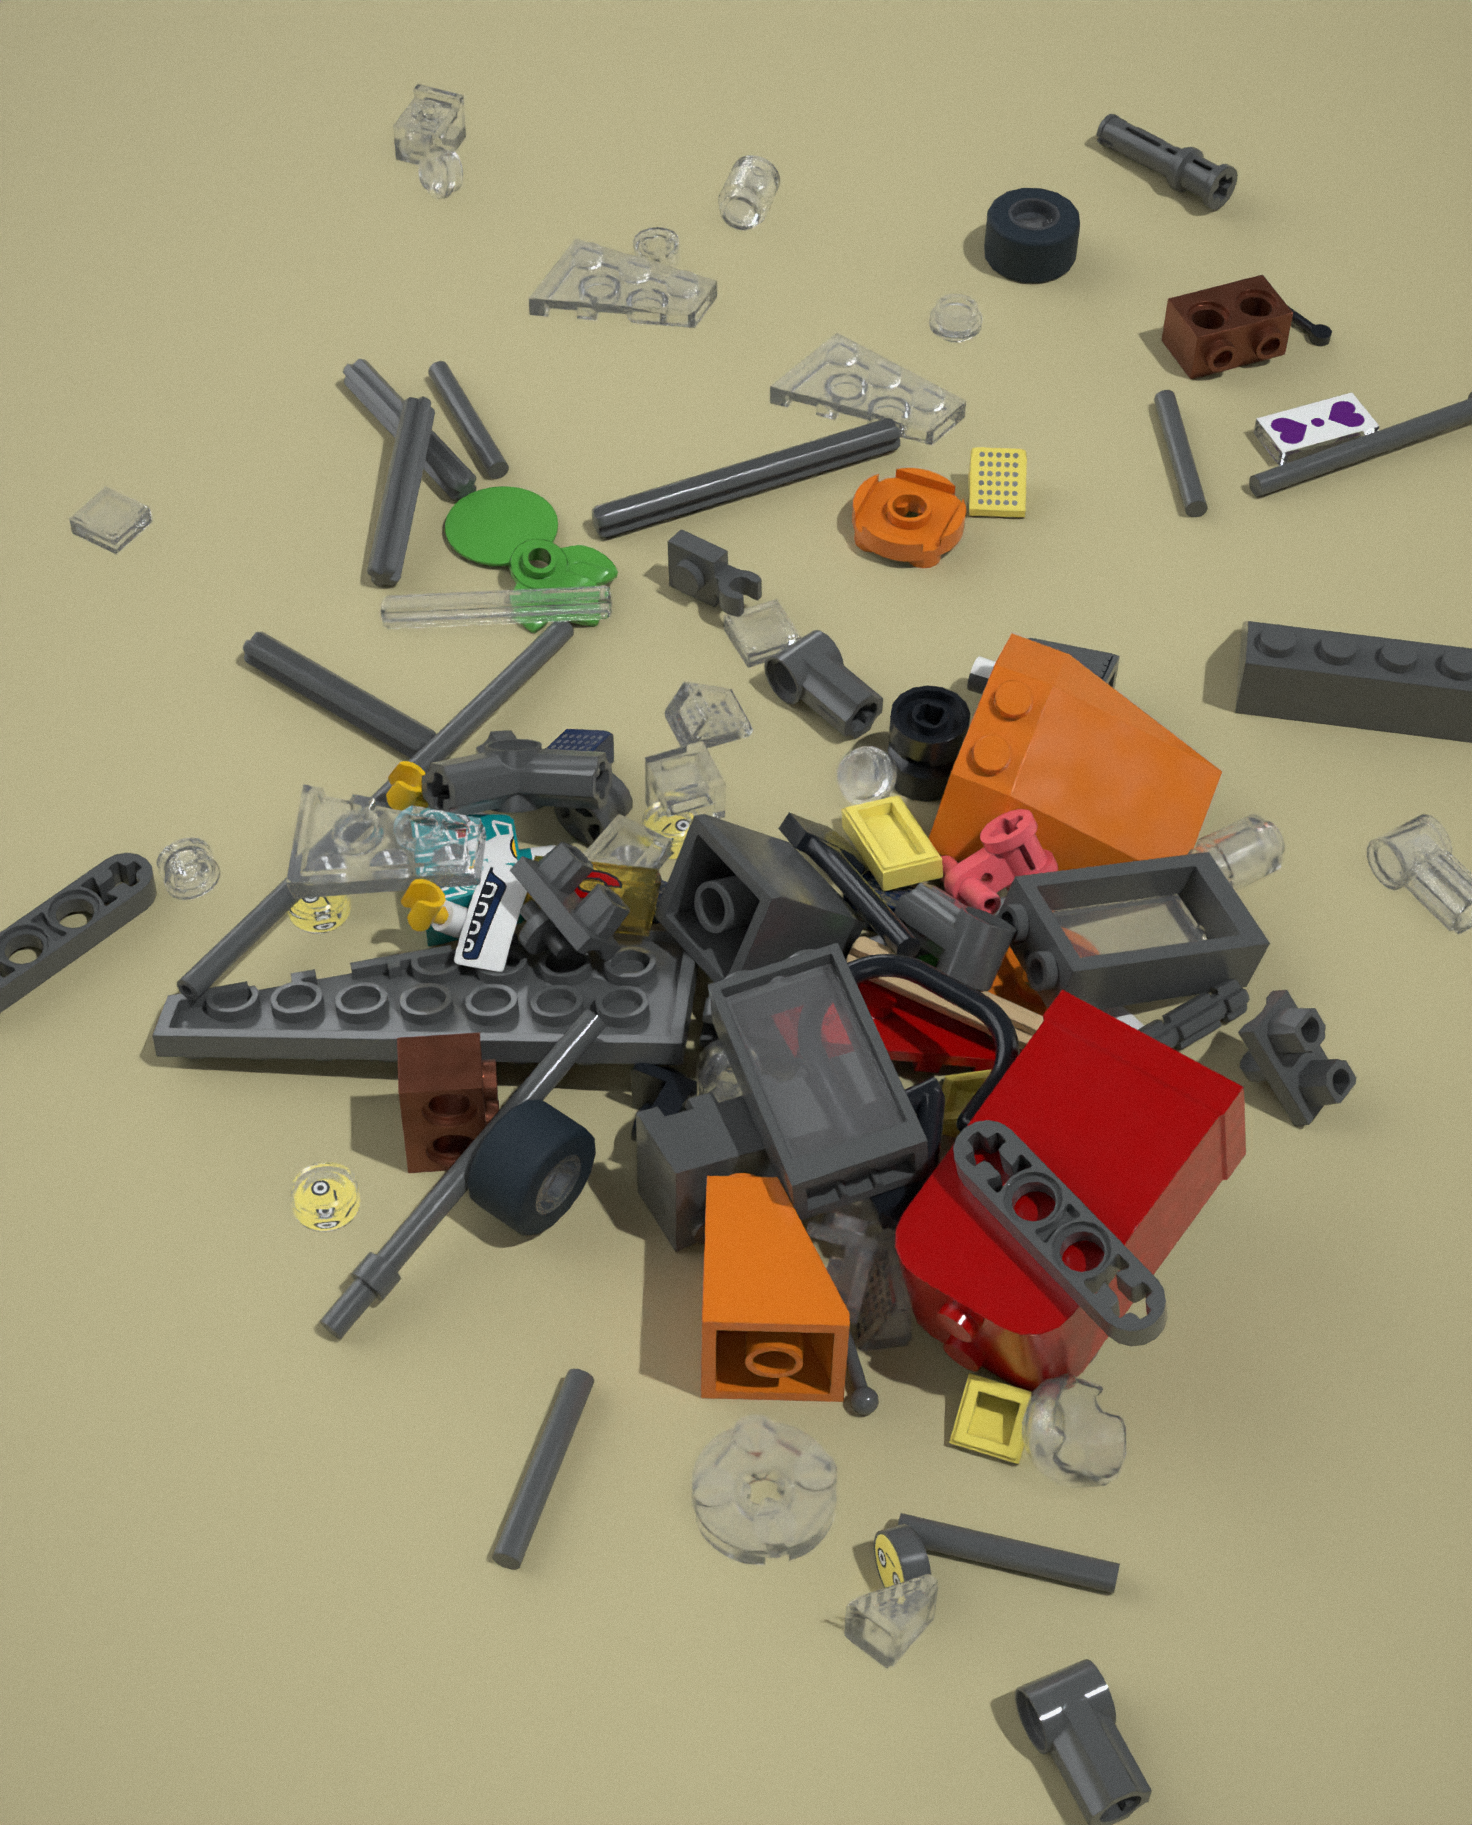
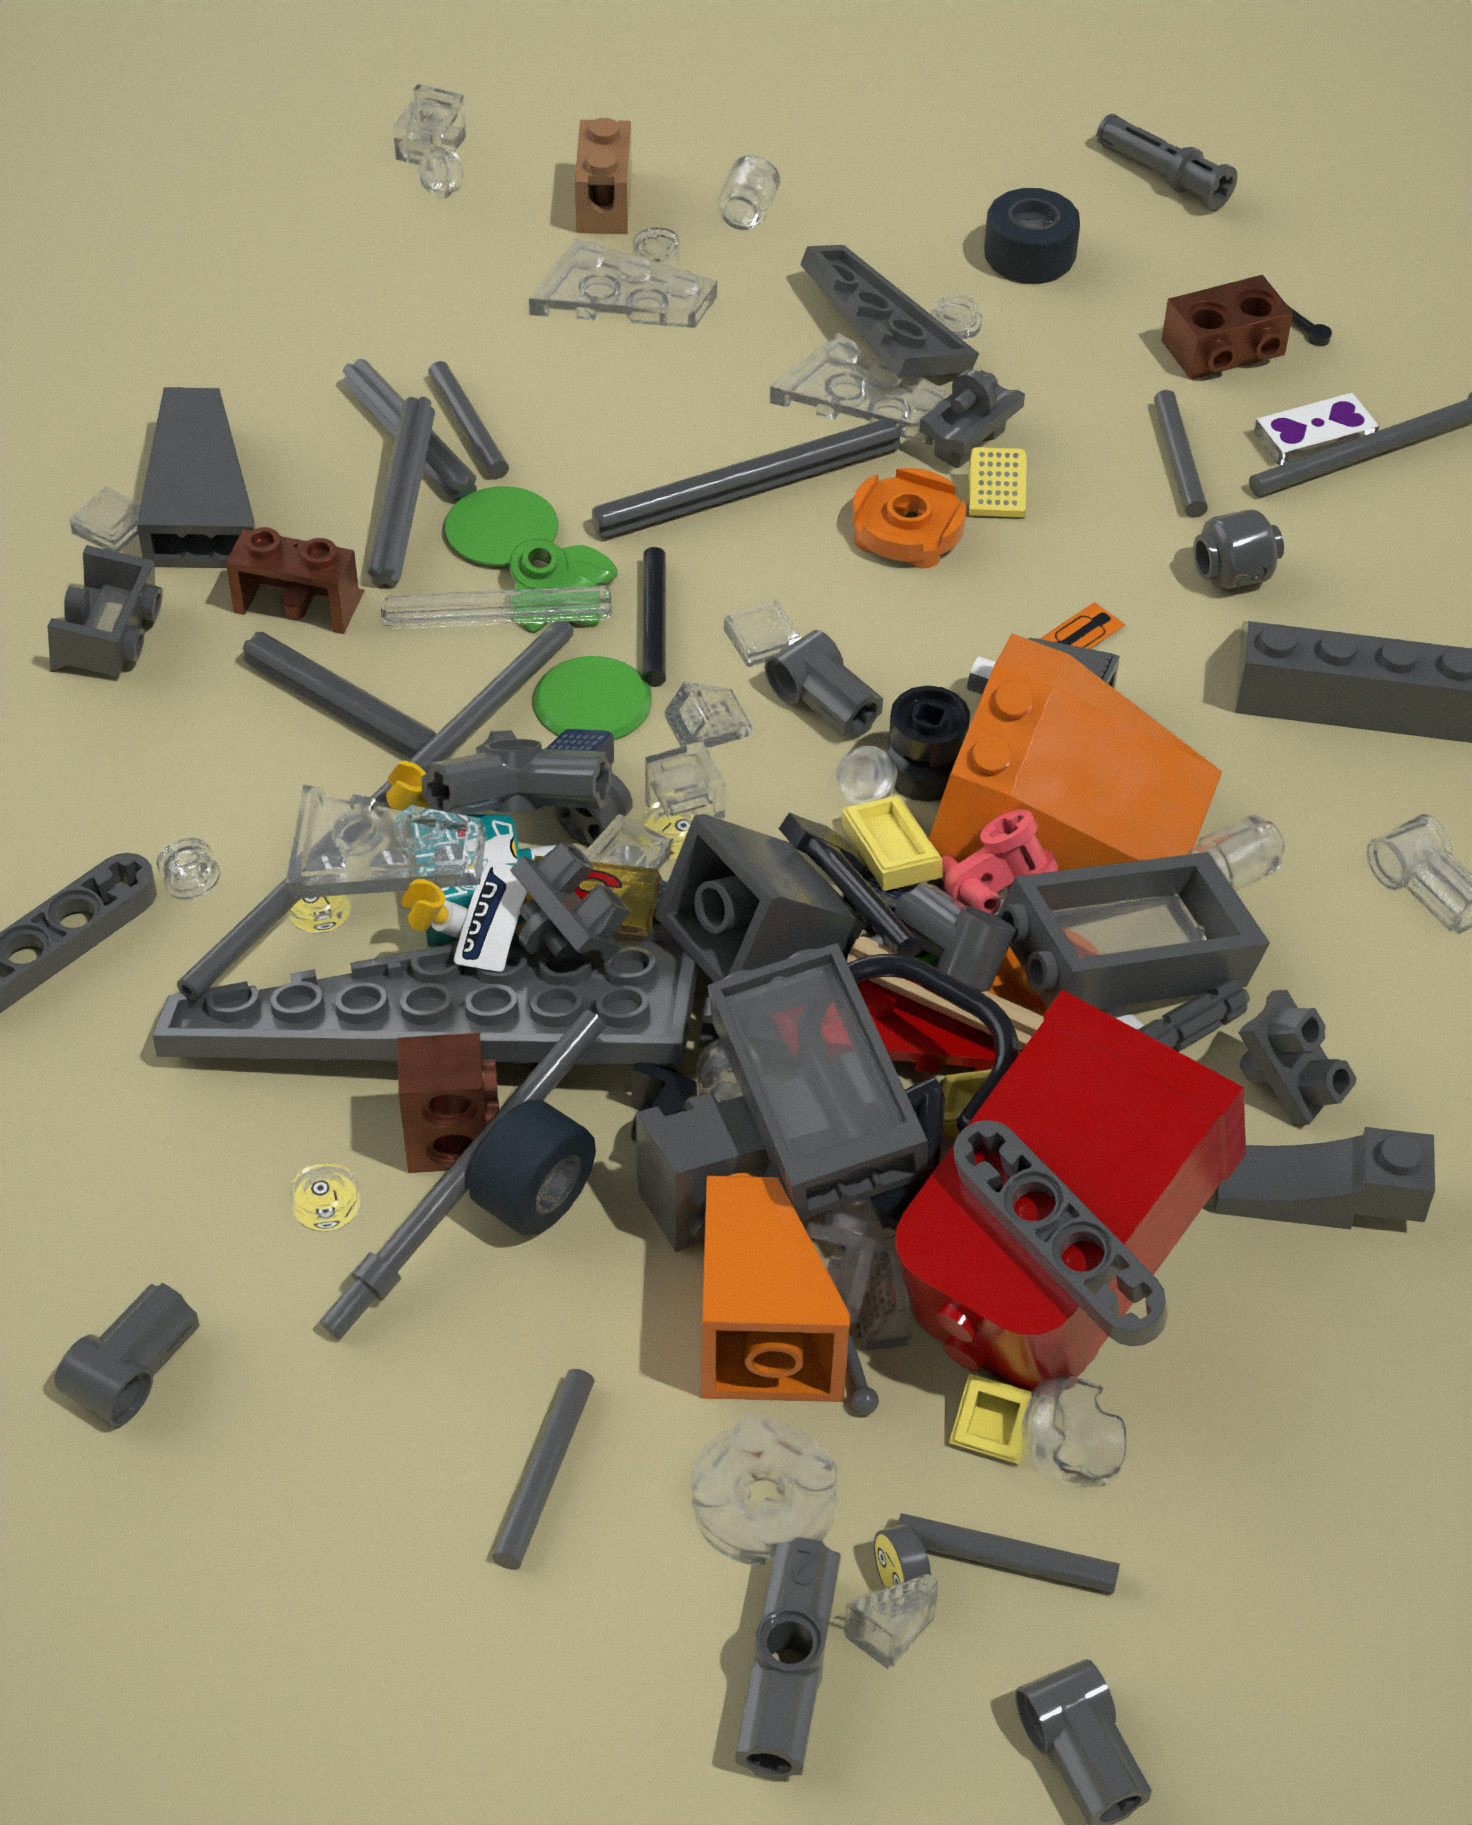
dark grey plate [667,529,762,617] -> none
none -> dark grey window [47,545,163,677]
none -> dark grey piece [55,1283,200,1426]
none -> dark grey slope [137,387,255,568]
none -> copper window [226,527,365,634]
none -> bright green piece [533,656,652,740]
none -> medium nougat brick [575,118,632,234]
none -> black bar [642,547,666,687]
none -> dark grey piece [735,1537,841,1780]
none -> dark grey wing [800,245,979,378]
none -> dark grey hips [919,369,1025,468]
none -> orange sticker [1040,602,1125,649]
none -> dark grey head [1193,509,1284,590]
none -> dark grey slope [1214,1127,1435,1230]

